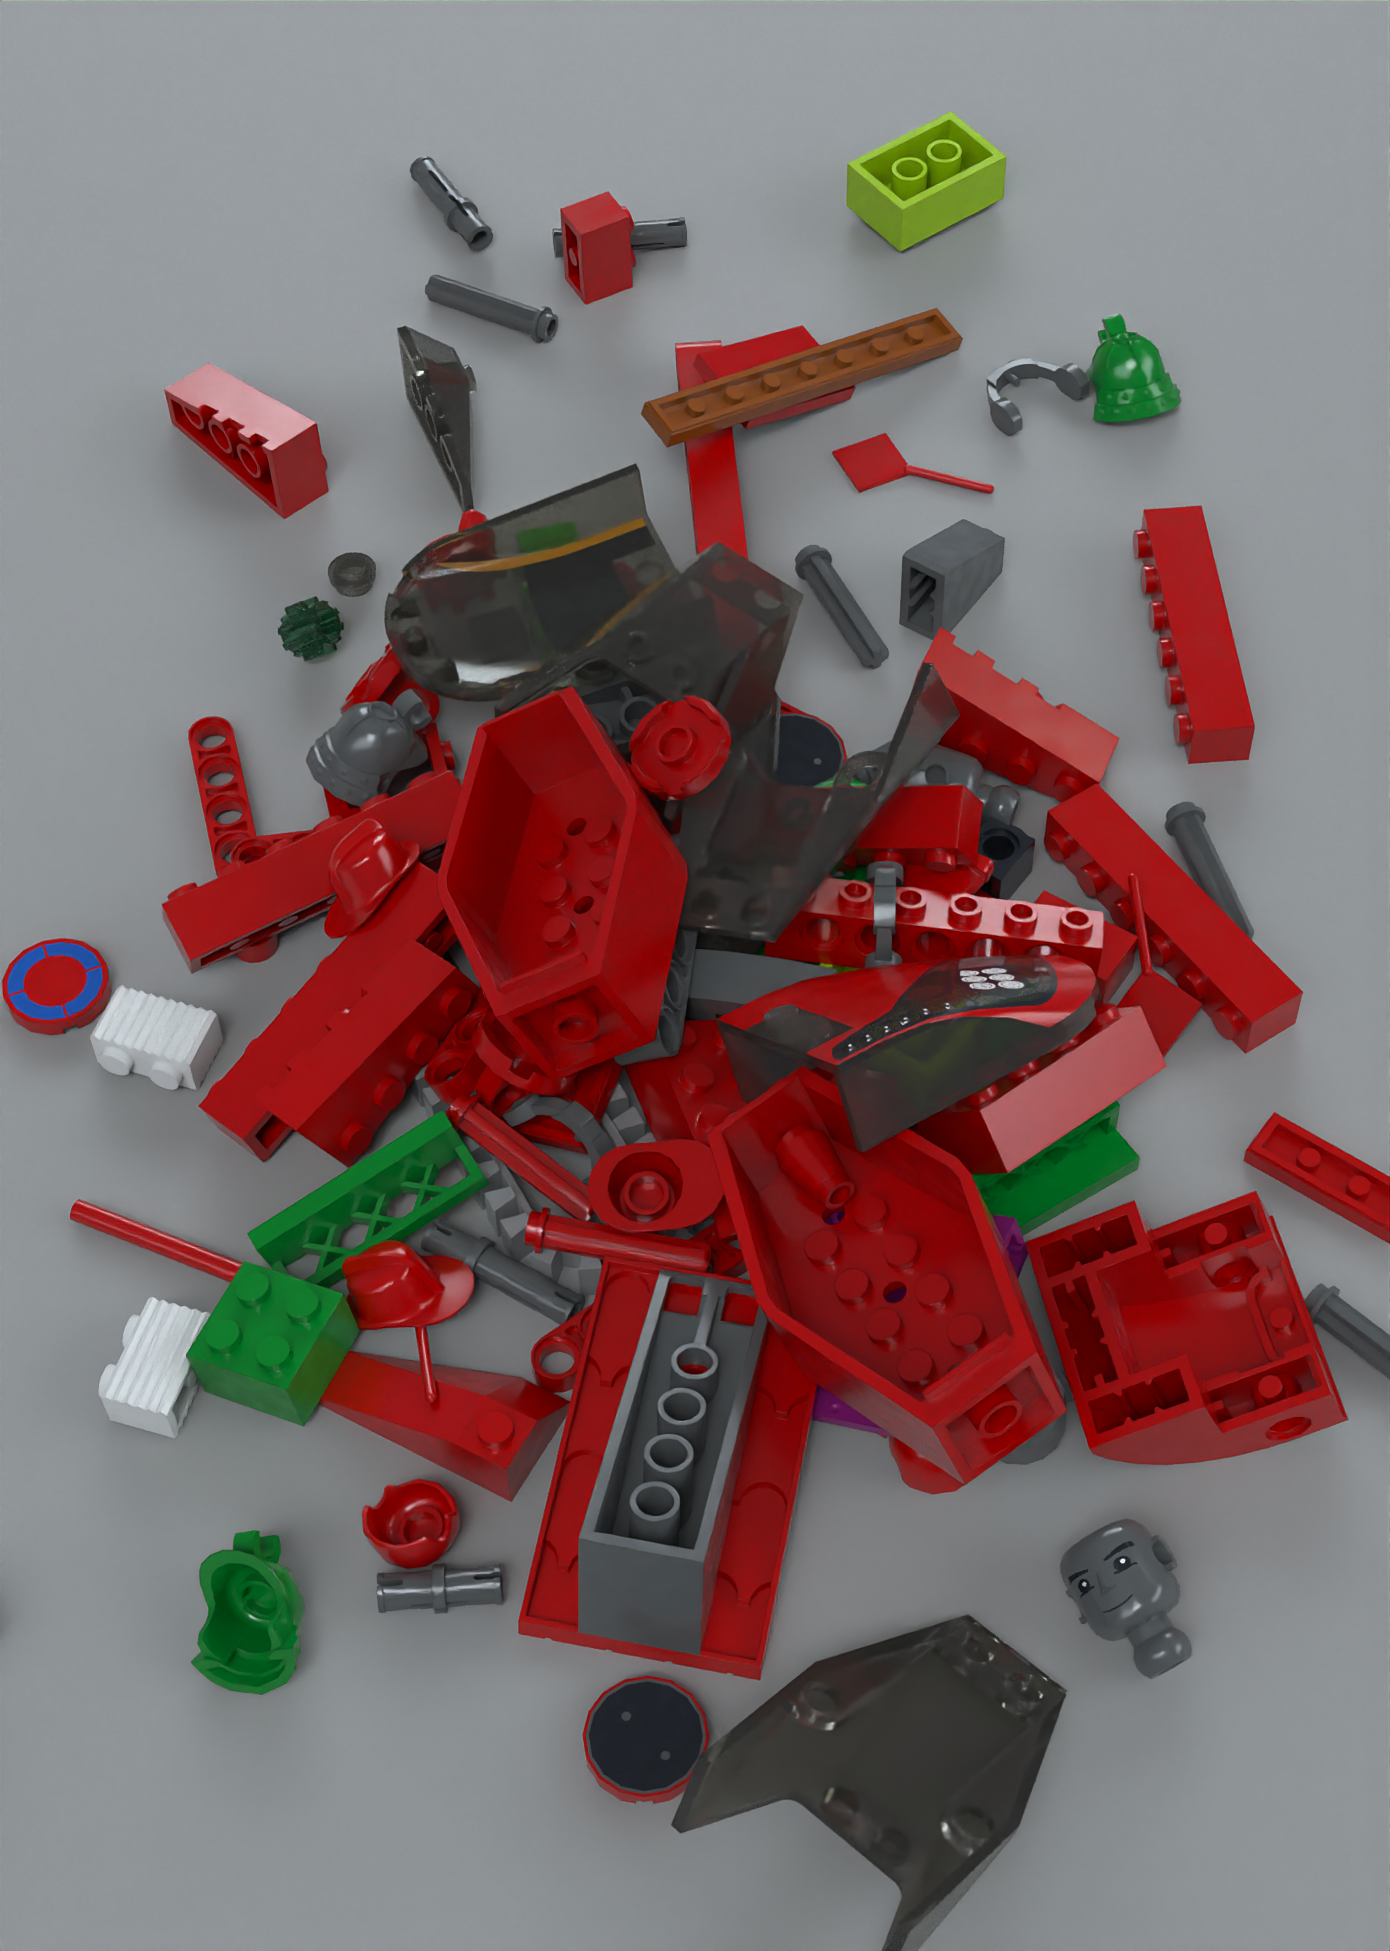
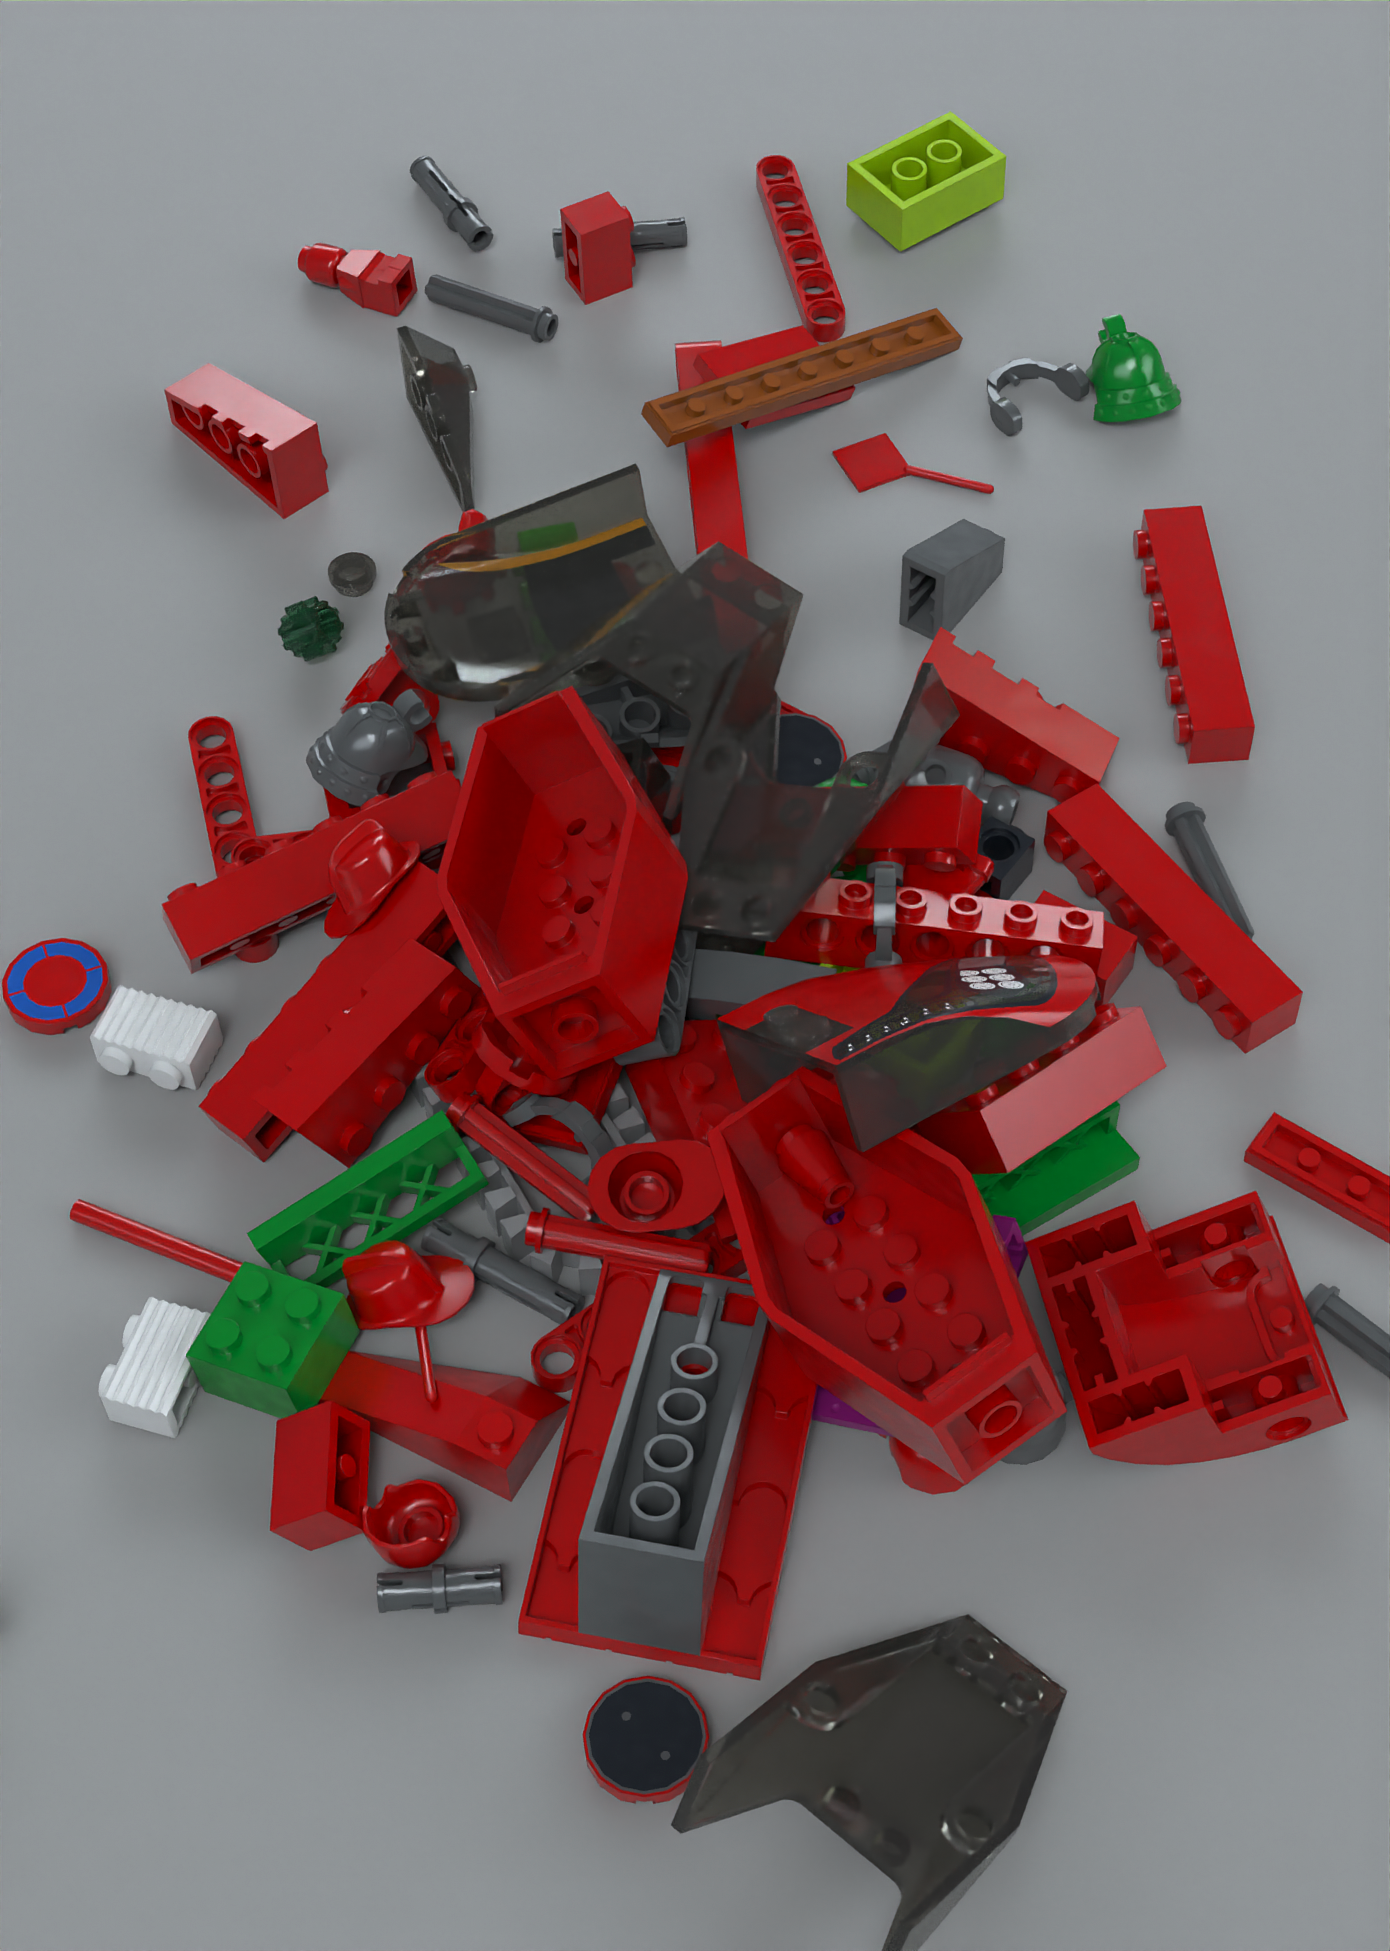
green helmet [191,1530,305,1695] -> none
red tile [628,695,731,801] -> none
dark grey axle [795,545,889,669] -> none
dark grey piece [1060,1518,1192,1679] -> none
red piece [1116,873,1203,1059] -> none
none -> red brick [270,1400,370,1551]
none -> red piece [298,242,418,317]
none -> red beam [756,155,845,342]

